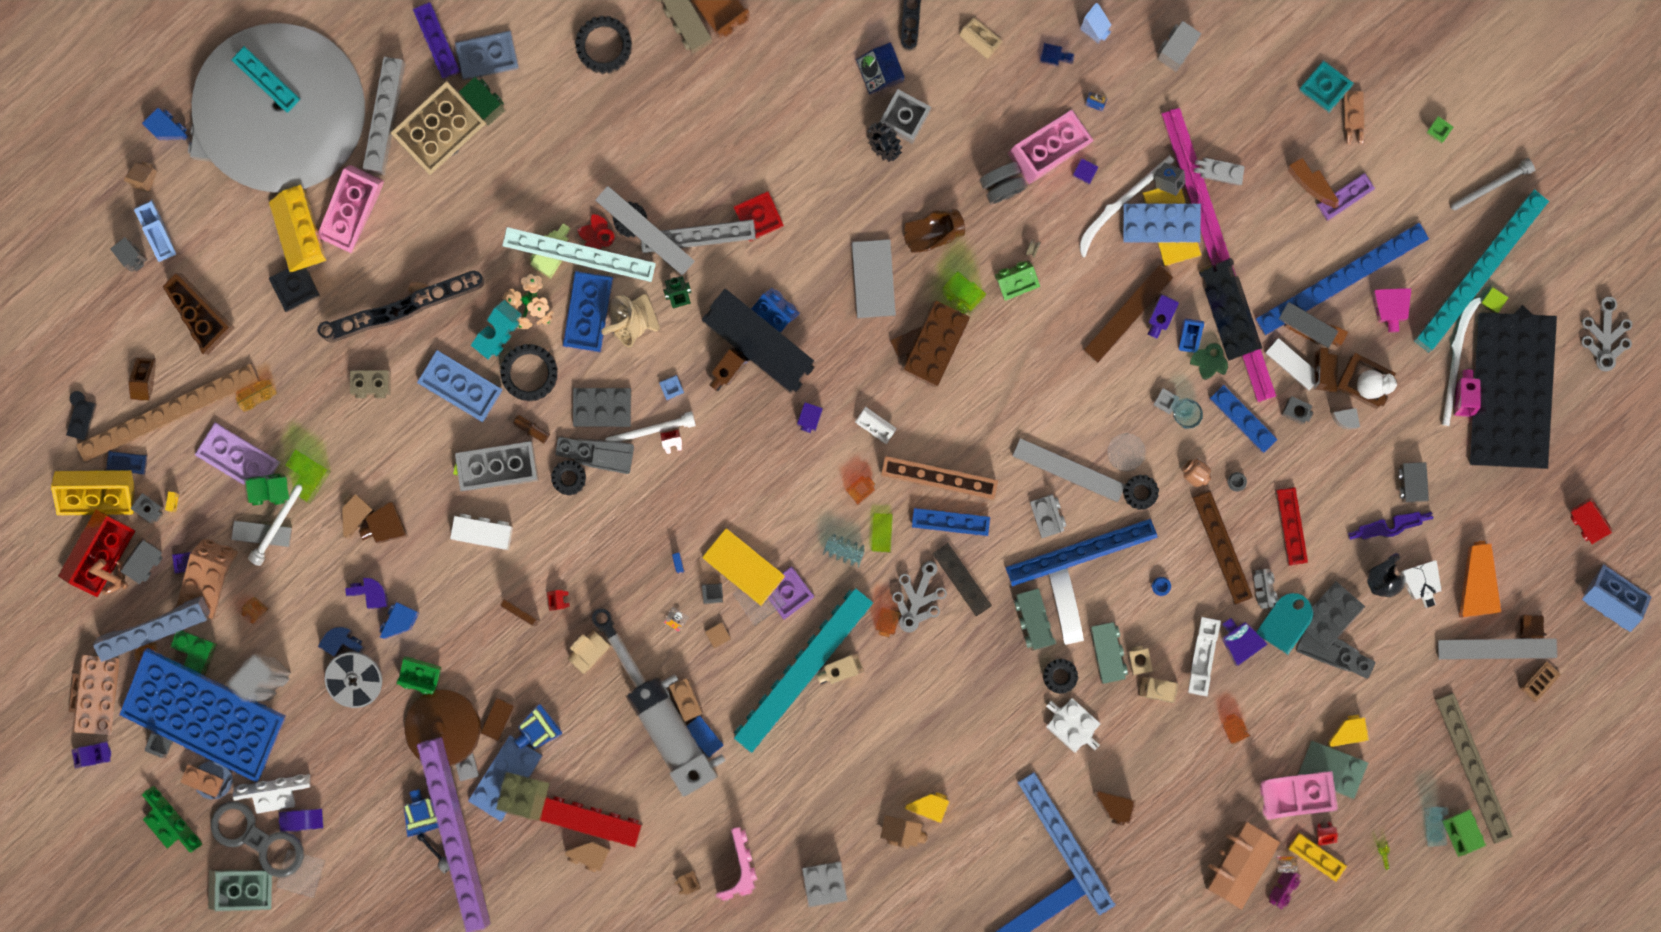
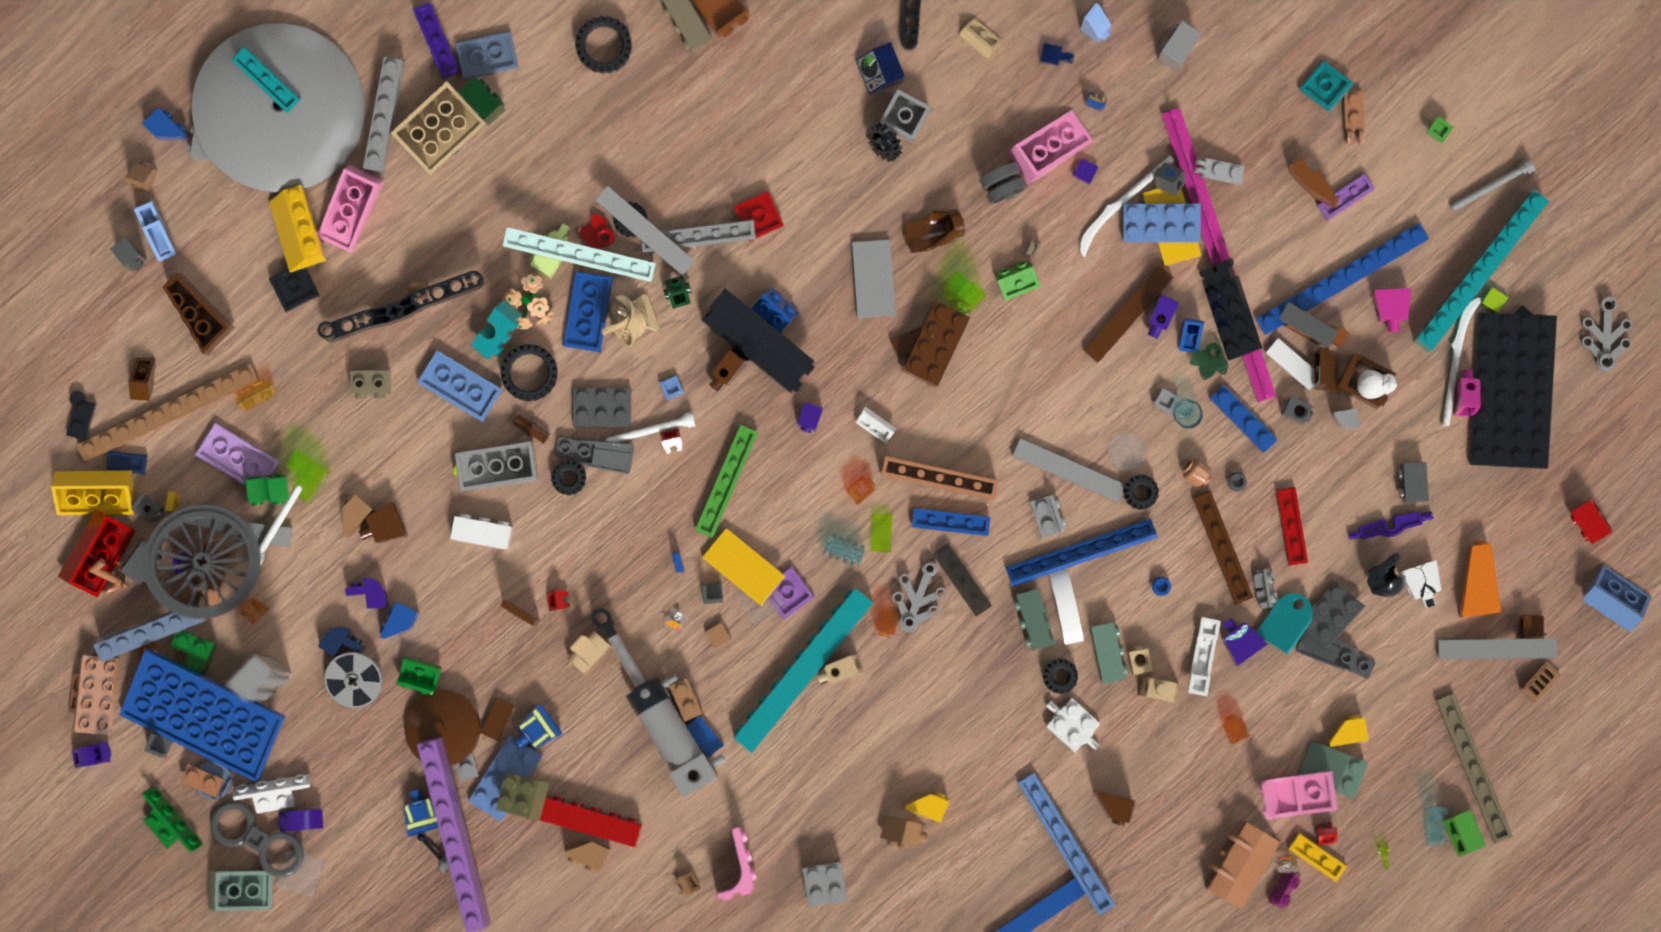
none -> dark grey piece [143,505,261,619]
none -> bright green plate [695,425,758,538]

